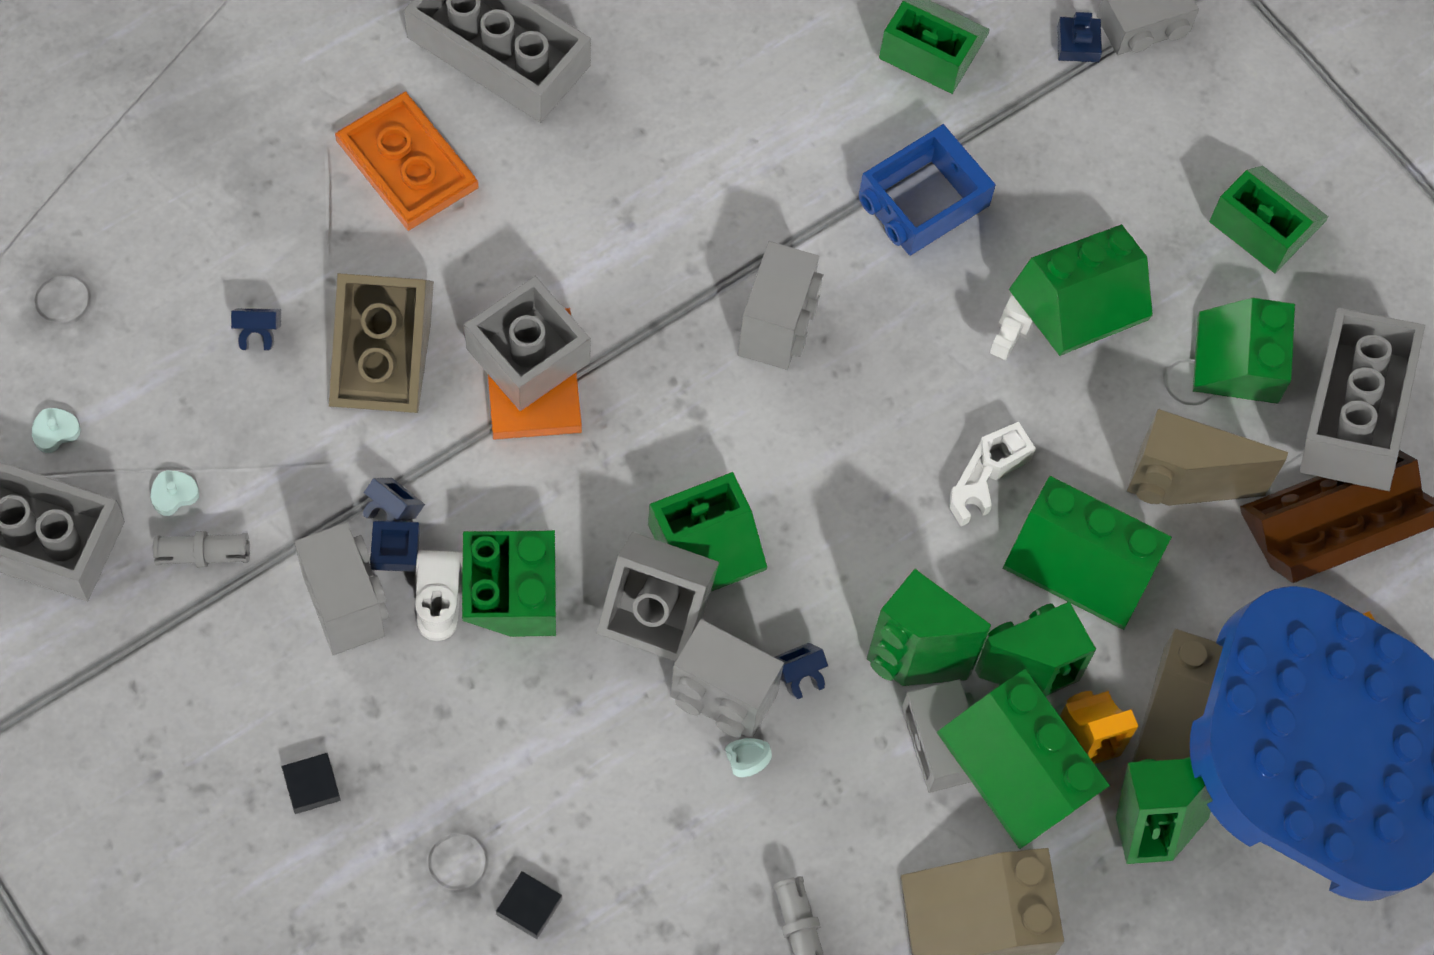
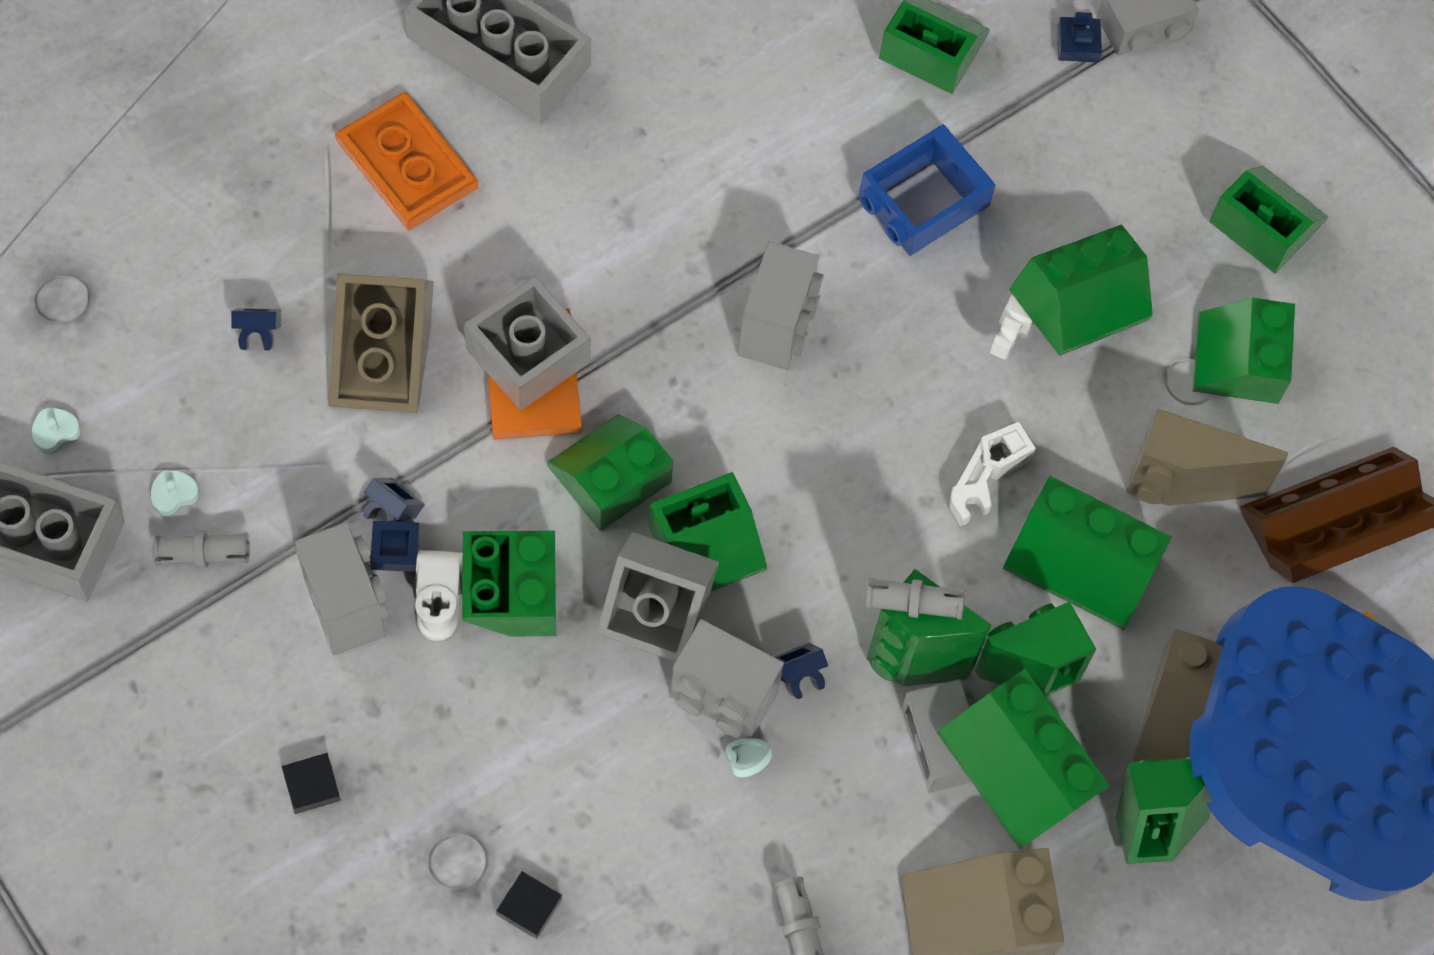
light orange arch [1060,690,1139,764] -> none
light grey brick [1300,308,1425,491] -> none
none -> green slope [547,414,673,531]
none -> light grey pin [866,578,966,620]

